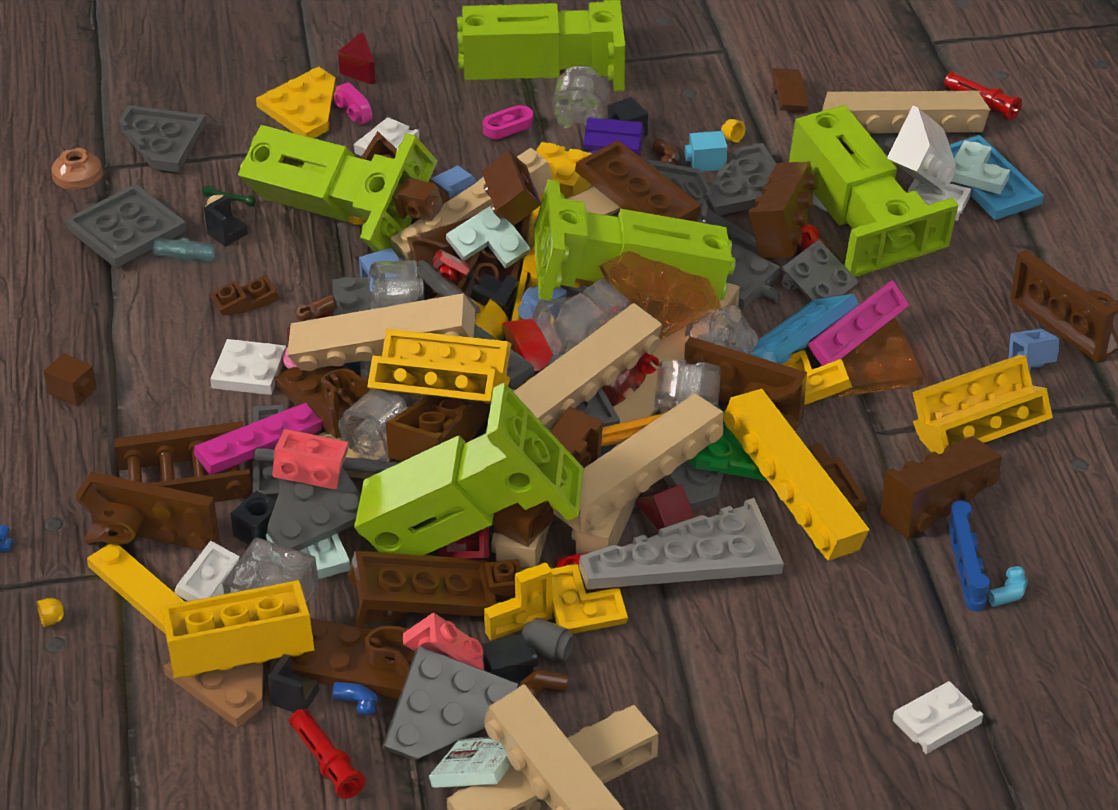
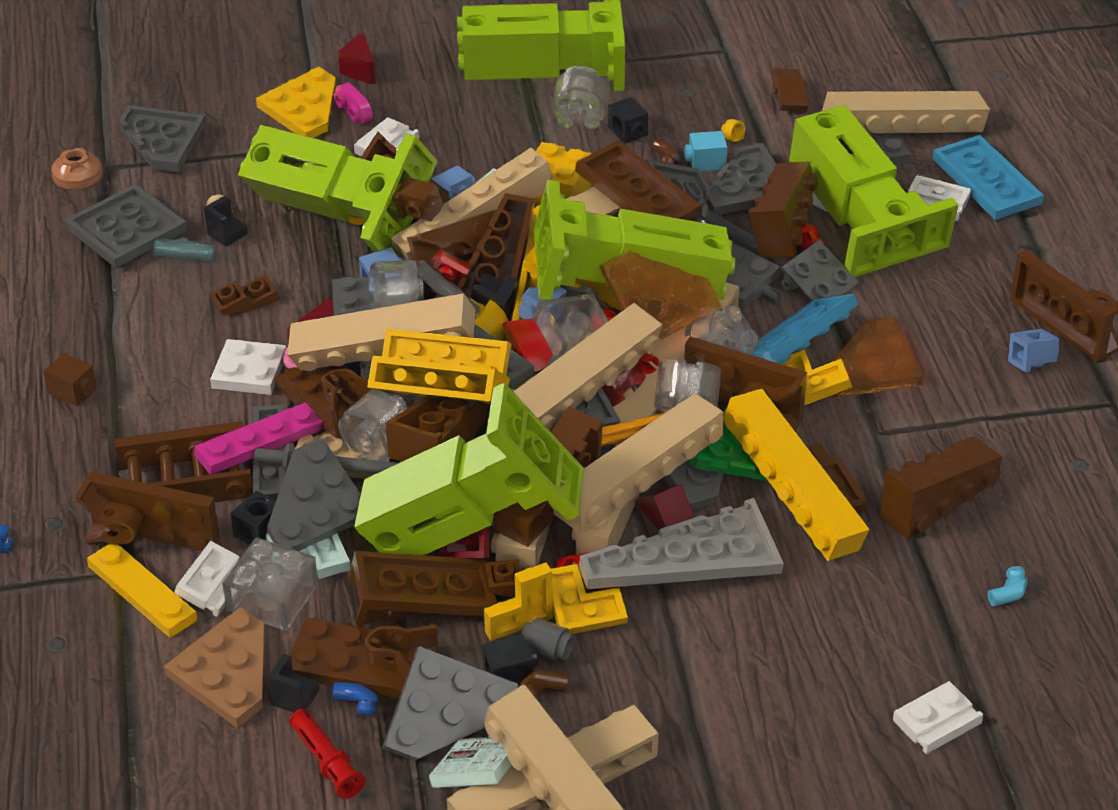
yellow hinge [37,598,64,627] -> none
yellow slope [161,580,314,678] -> none
dark green hinge [202,186,256,206] -> none
coral bracket [272,429,349,489] -> none
reddish brown arm [295,294,338,322] -> none
coral bracket [403,613,484,670] -> none
light aqua plate [446,206,530,269] -> none
reddish brown brick [481,151,542,226] -> none
dark pink plate [482,105,533,140] -> none
clear piece [554,279,630,345] -> none
dark purple brick [583,117,644,157] -> none
dark pink plate [807,280,909,366] -> none
white slope [887,106,956,190] -> none
yellow brick [912,355,1053,455] -> none
red pin [944,72,1022,120] -> none
blue plate [948,501,990,612] -> none
light aqua plate [951,140,1010,194] -> none

